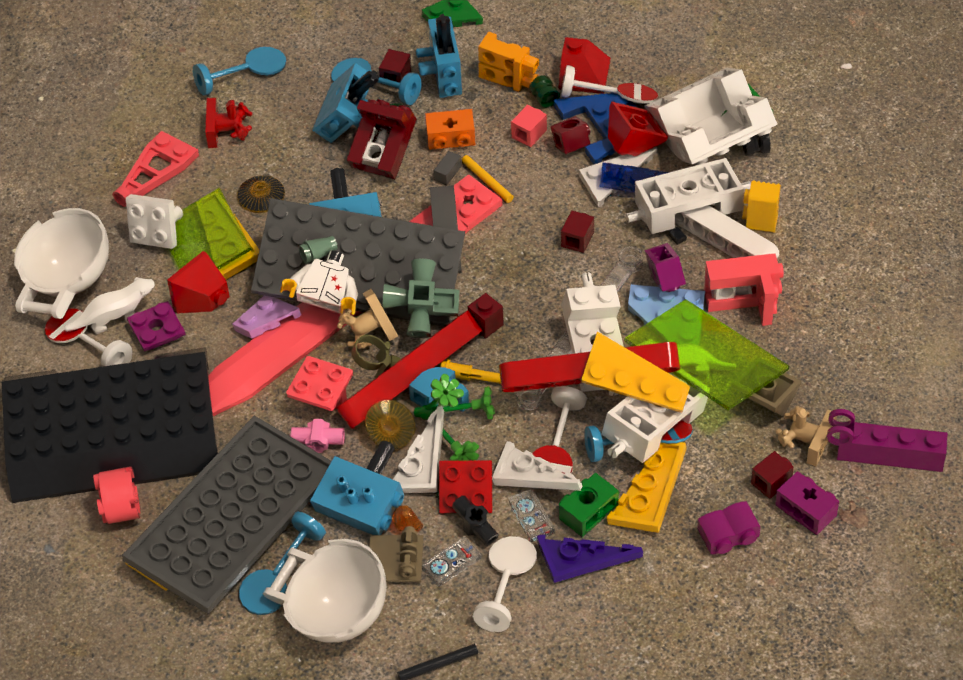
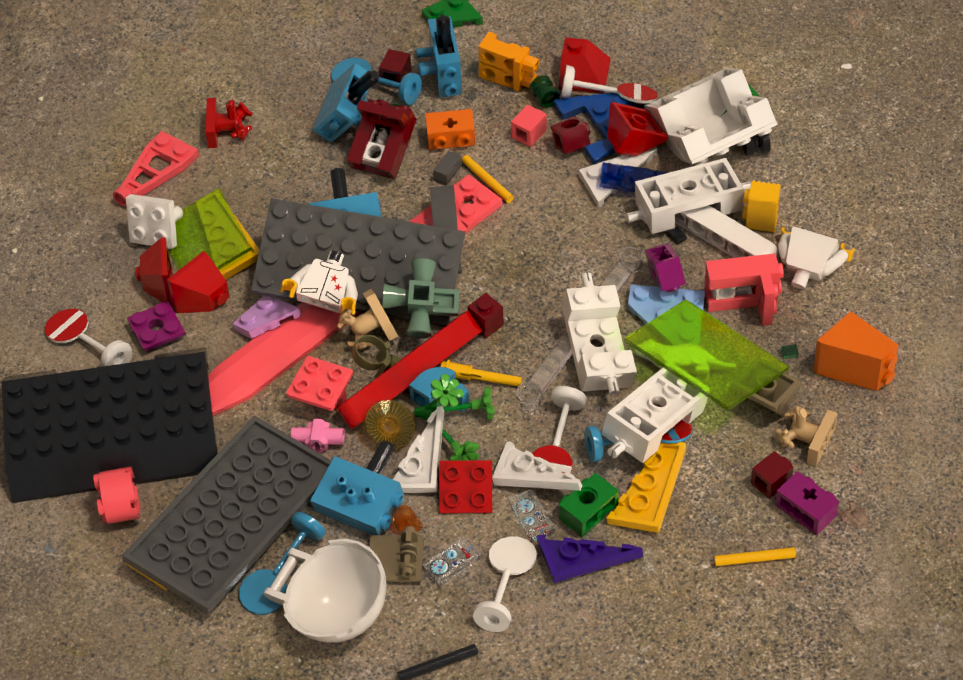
white windscreen [14,208,109,319] -> none
white animal [64,277,155,334] -> none
dark azure piece [193,47,286,96] -> none
dish [237,175,285,213] -> none
sand green cone [298,236,338,264] -> none
black axle [452,495,499,546] -> none
red beam [499,342,680,392] -> none
dark red brick [561,210,594,253] -> none
yellow wing [582,331,690,413] -> none
magenta brick [697,501,760,554] -> none
magenta hinge [827,409,948,472] -> none
none -> red slope [136,237,173,307]
none -> yellow bar [714,547,796,566]
none -> white torso [778,226,855,289]
none -> clear green piece [781,344,799,359]
none -> orange slope [813,311,899,391]

